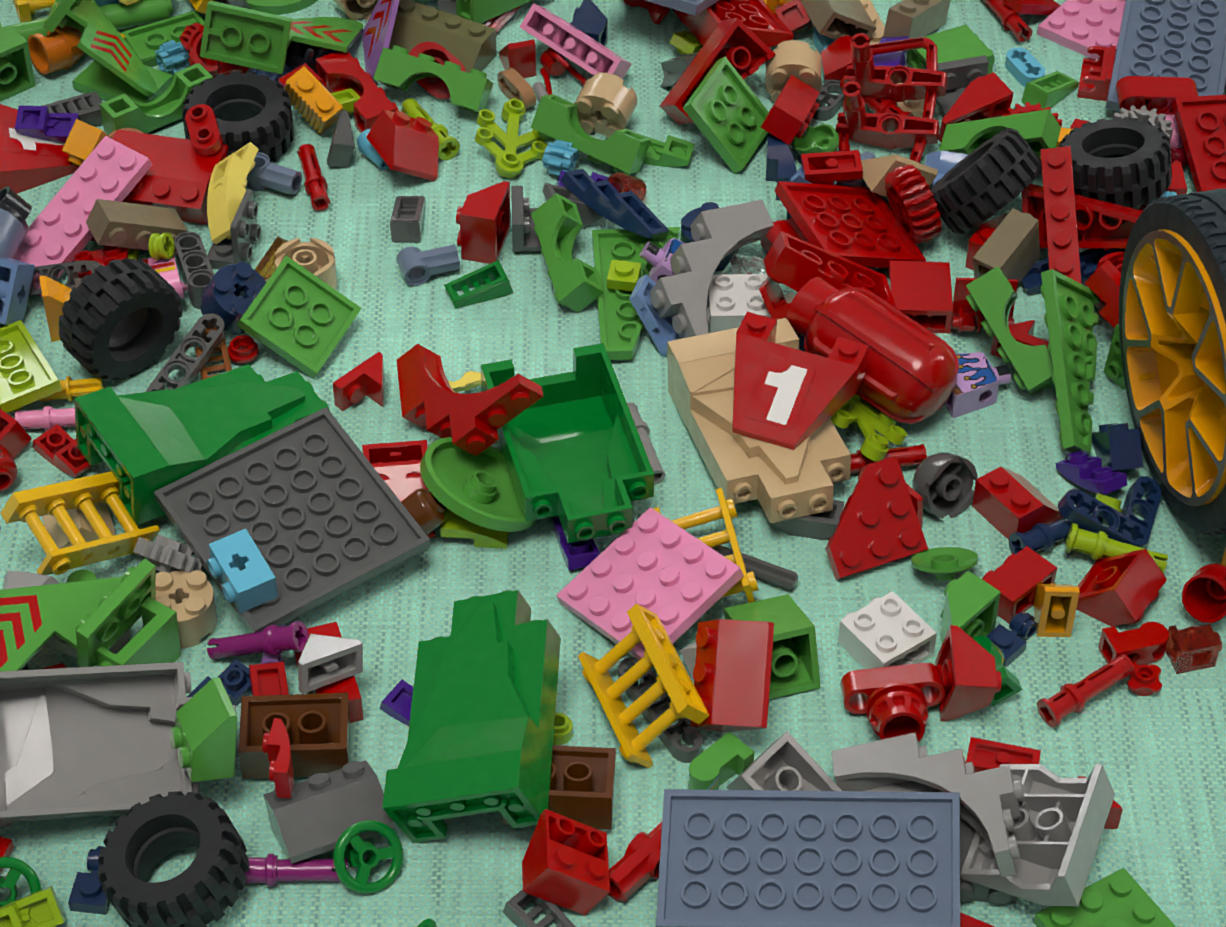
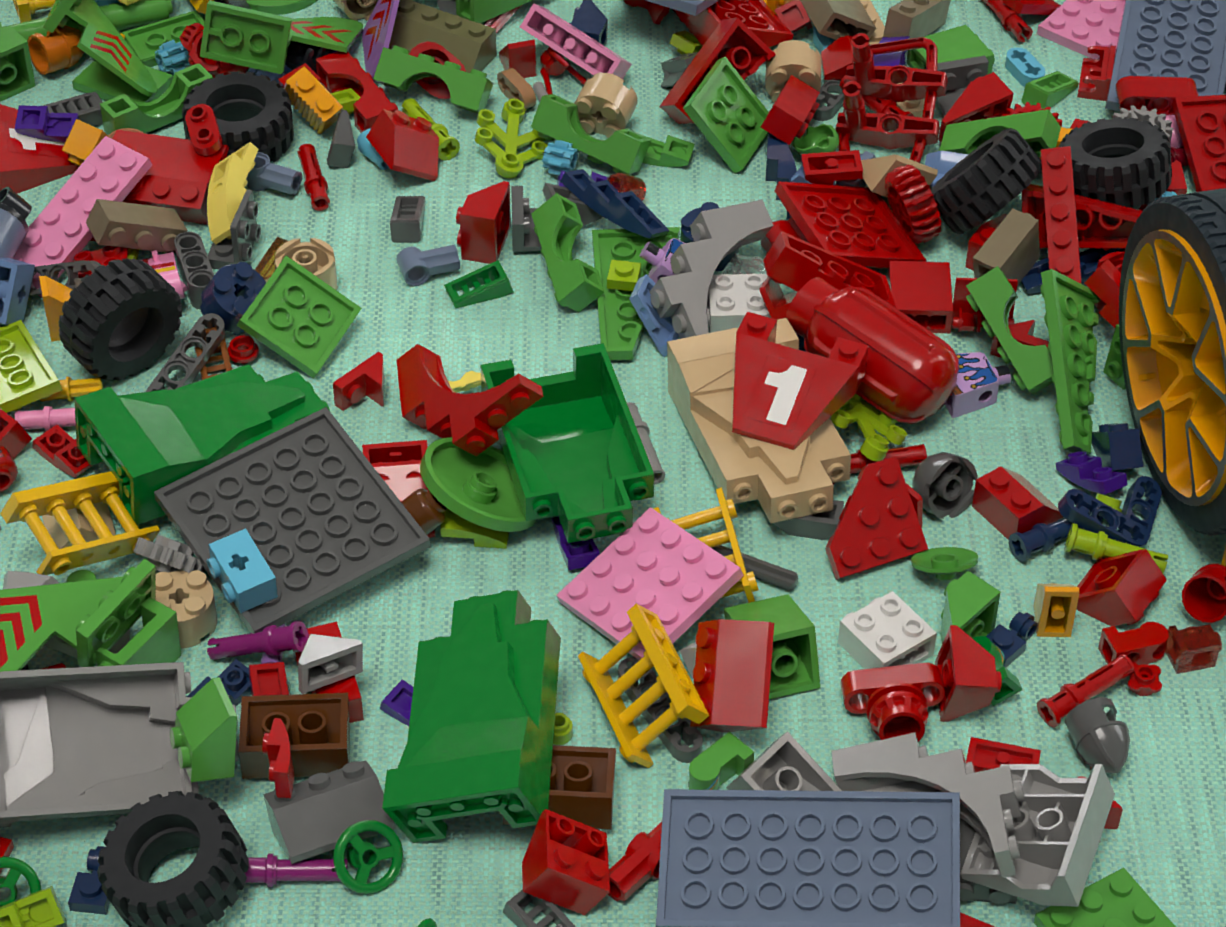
lime bush [148,233,175,260] -> none
red brick [982,546,1057,624] -> none
none -> dark grey helmet [1065,697,1130,774]

